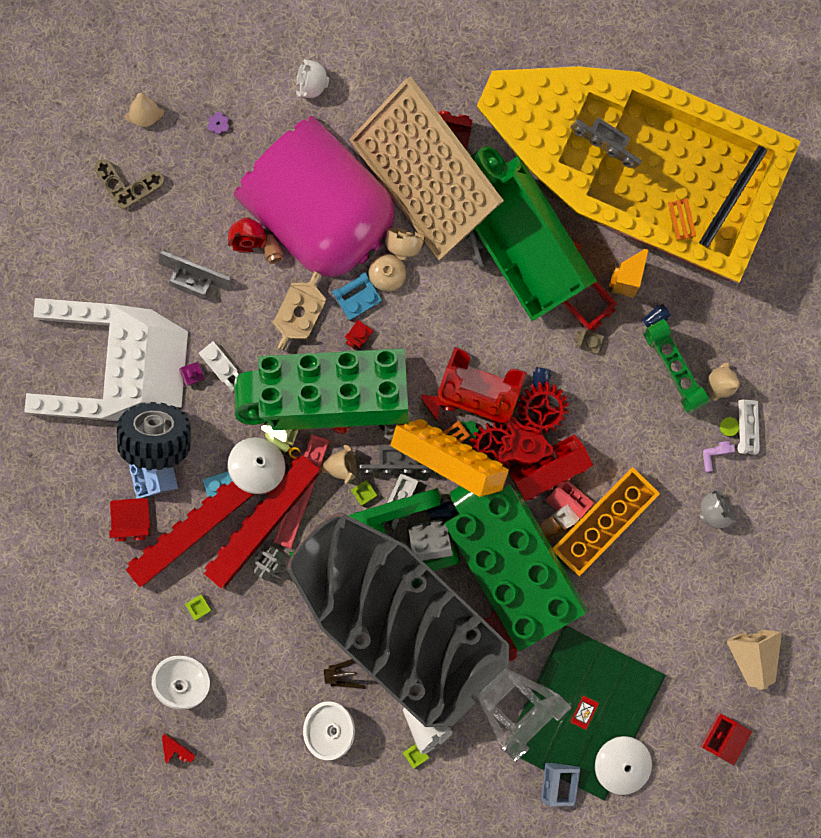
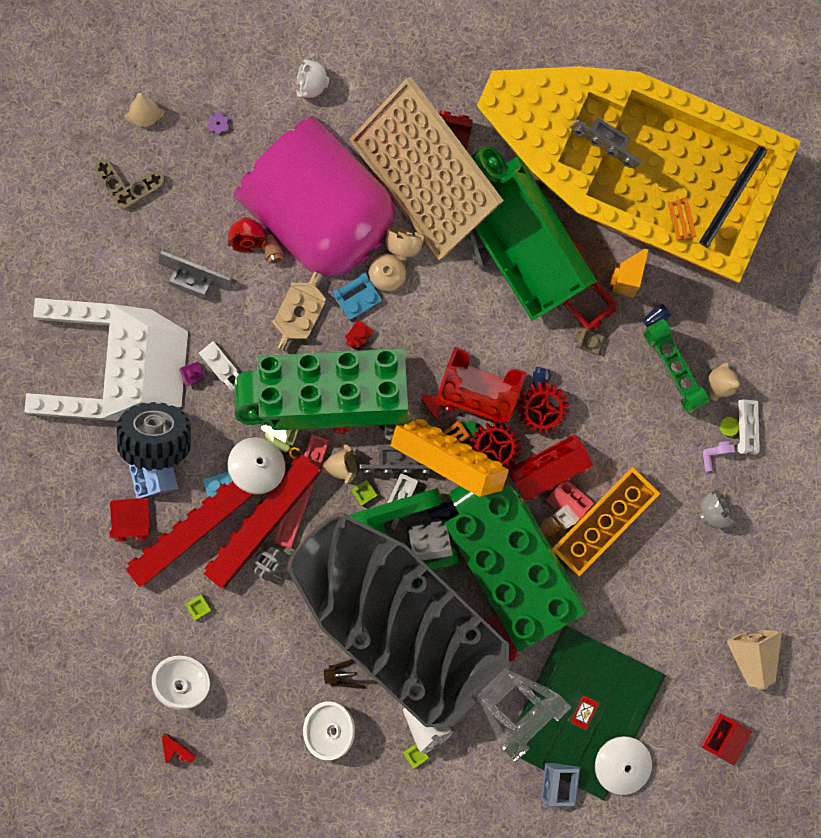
red tile [497,416,553,465] -> none

